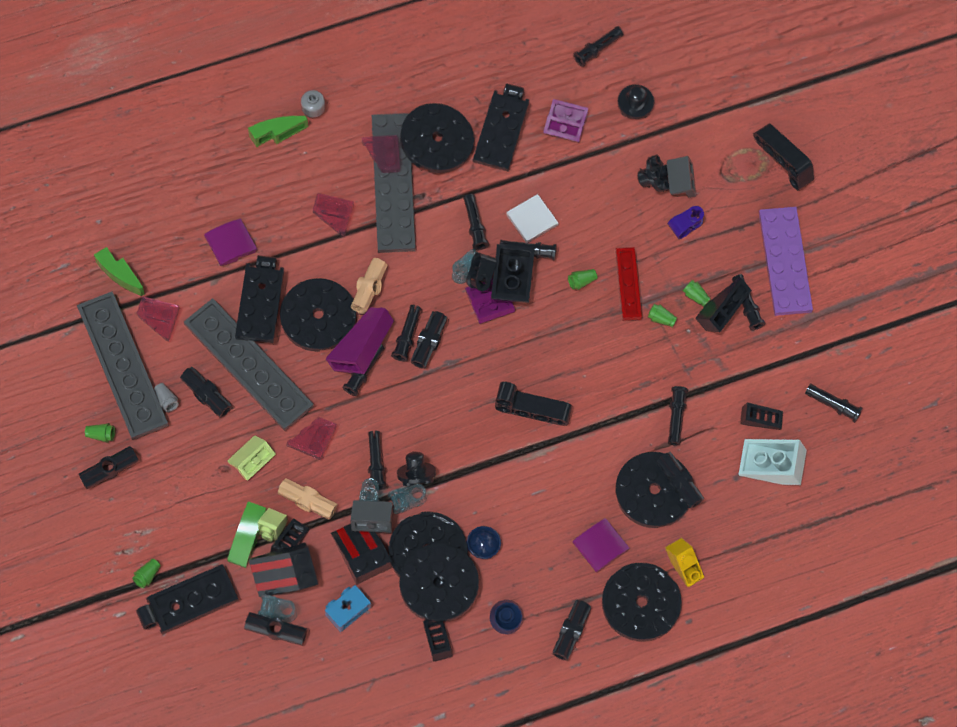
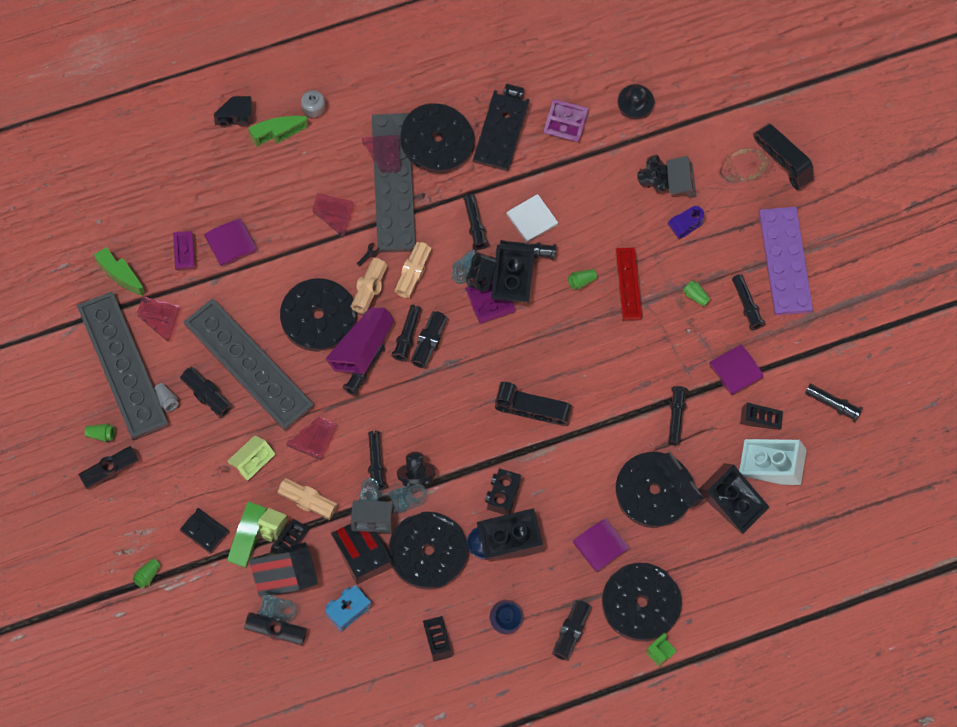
black hinge [136,564,239,634] -> none
black hinge [235,255,284,343] -> none
black plate [399,544,479,623] -> none
black pin [573,26,624,67] -> none
bright green cone [647,304,677,327] -> none
yellow slope [665,538,705,587] -> none
black slope [695,277,752,333] -> none
none -> magenta plate [173,231,195,270]
none -> black plate [180,508,229,554]
none -> black slope [214,96,252,127]
none -> black hand [356,243,379,267]
none -> light nougat piece [395,242,431,298]
none -> black slope [477,508,544,560]
none -> black brick [485,468,522,515]
none -> bright green panel [646,633,676,667]
none -> black slope [698,463,769,534]
none -> magenta slope [709,344,764,395]

